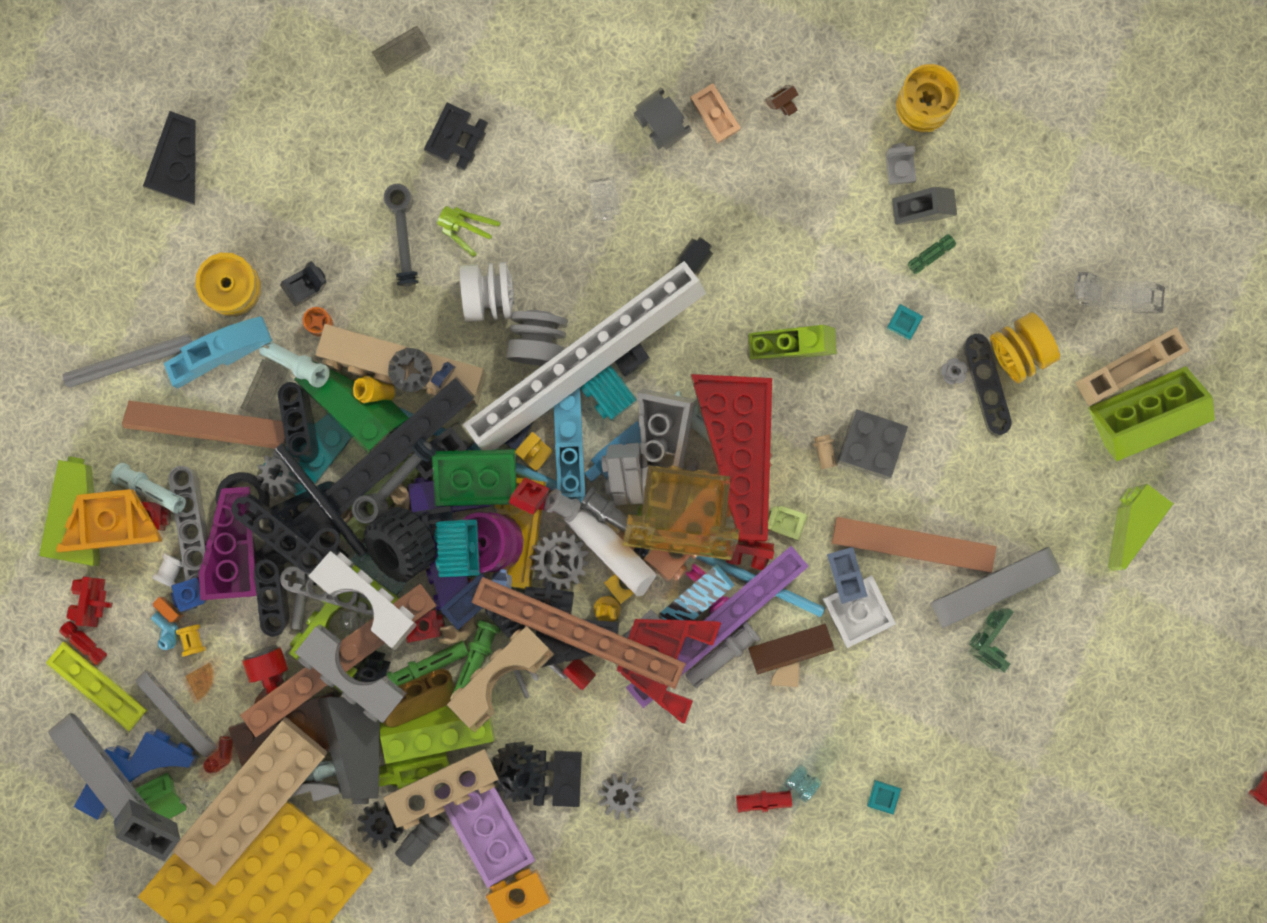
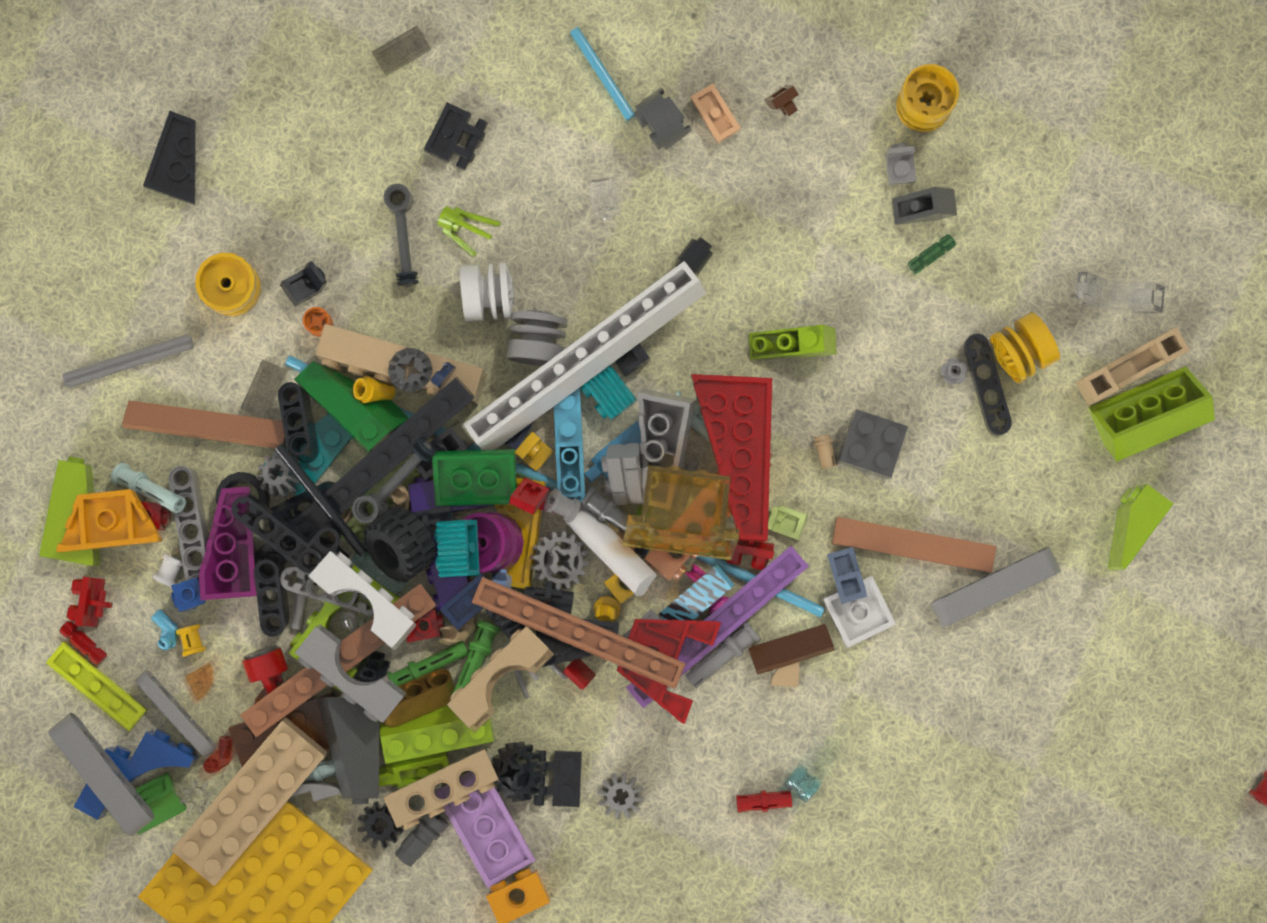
dark grey brick [113,799,180,861] -> none
orange tile [152,597,184,623] -> none
medium azure slope [164,316,272,388] -> none
light aqua pin [259,341,330,388] -> none
teal tile [867,780,901,815] -> none
teal tile [887,304,923,340] -> none
clear green bracket [968,608,1014,673] -> none
none -> medium azure bar [570,27,634,121]

